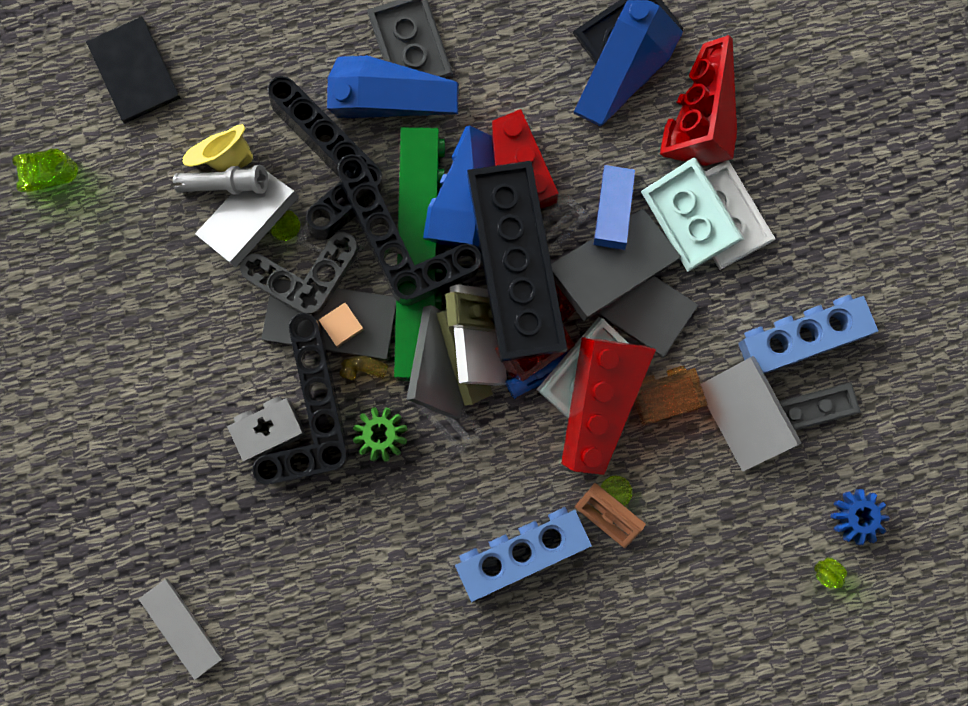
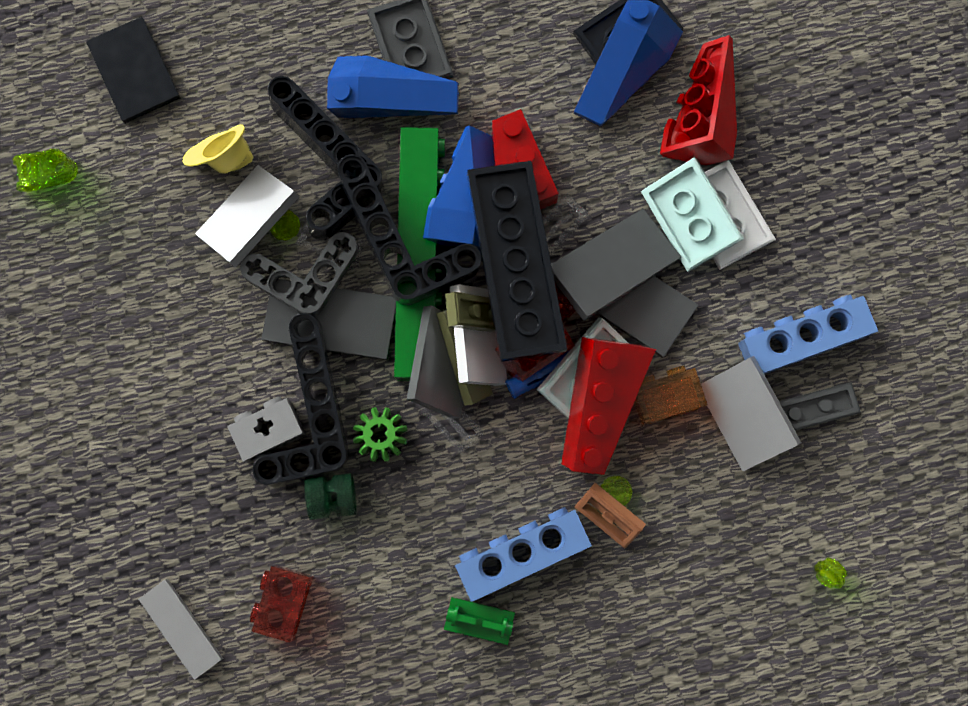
light grey pin [173,165,268,195] -> none
light nougat tile [319,302,364,348] -> none
clear yellow arm [339,356,388,381] -> none
tile [593,165,635,250] -> none
blue gear [830,489,890,545] -> none
none -> clear red brick [250,565,314,643]
none -> clear green wheel [305,473,357,520]
none -> green hinge [444,597,515,645]

